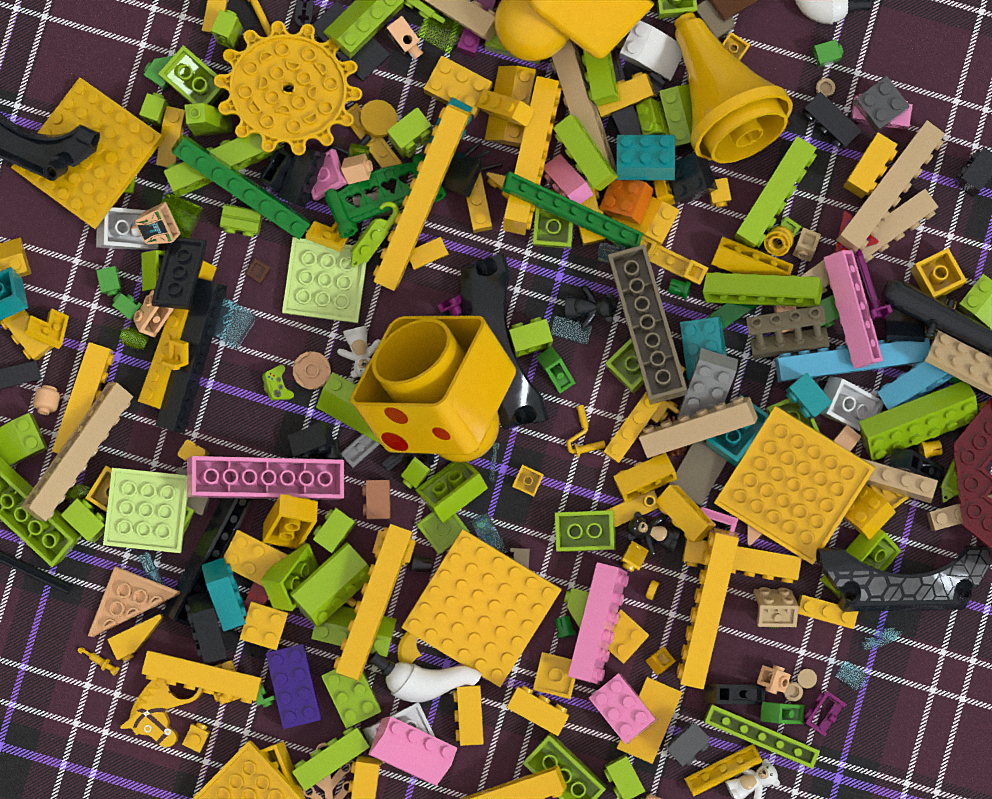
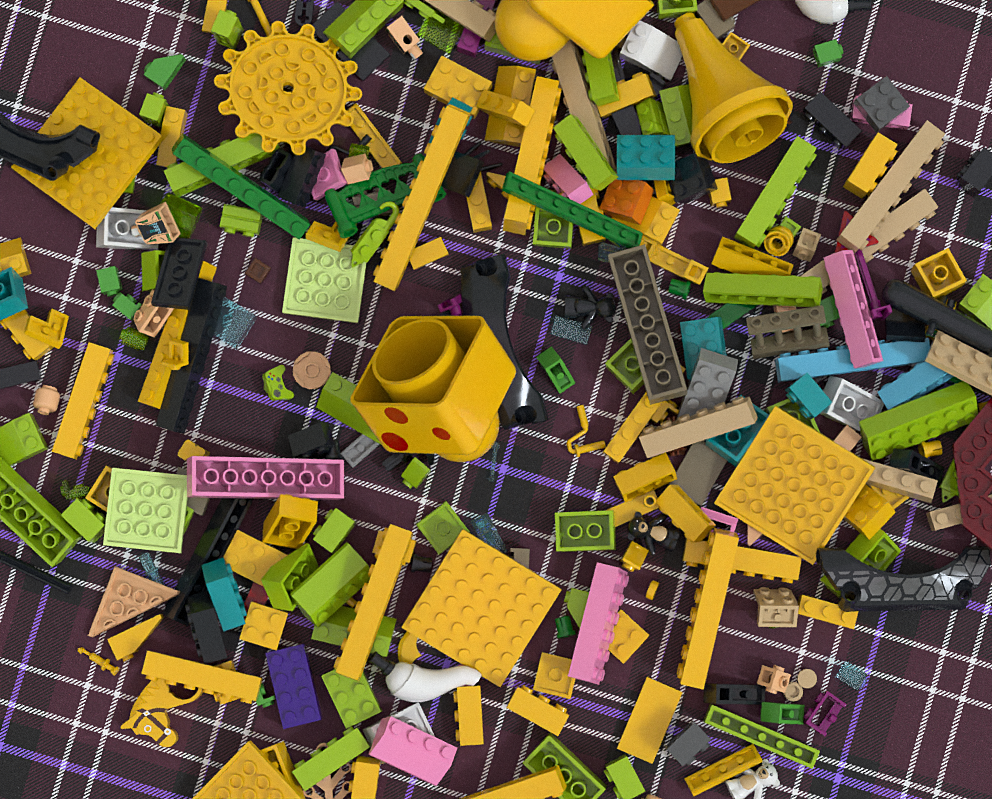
tan brick [21,382,133,521] -> none
lime slope [158,45,225,106] -> none
yellow bracket [182,722,210,753] -> none
lime slope [185,103,233,137] -> none
white piece [337,326,381,378] -> none
yellow tile [359,100,397,138] -> none
nougat brick [363,480,391,520] -> none
lime brick [387,107,433,159] -> none
lime slope [416,461,488,523] -> none
lime brick [509,317,553,357] -> none
yellow piece [512,465,544,497] -> none
bright pink brick [589,673,658,744] -> none
yellow slope [646,646,676,675] -> none
tan tile [816,78,835,98] -> none
clear light blue slope [861,627,901,650] -> none

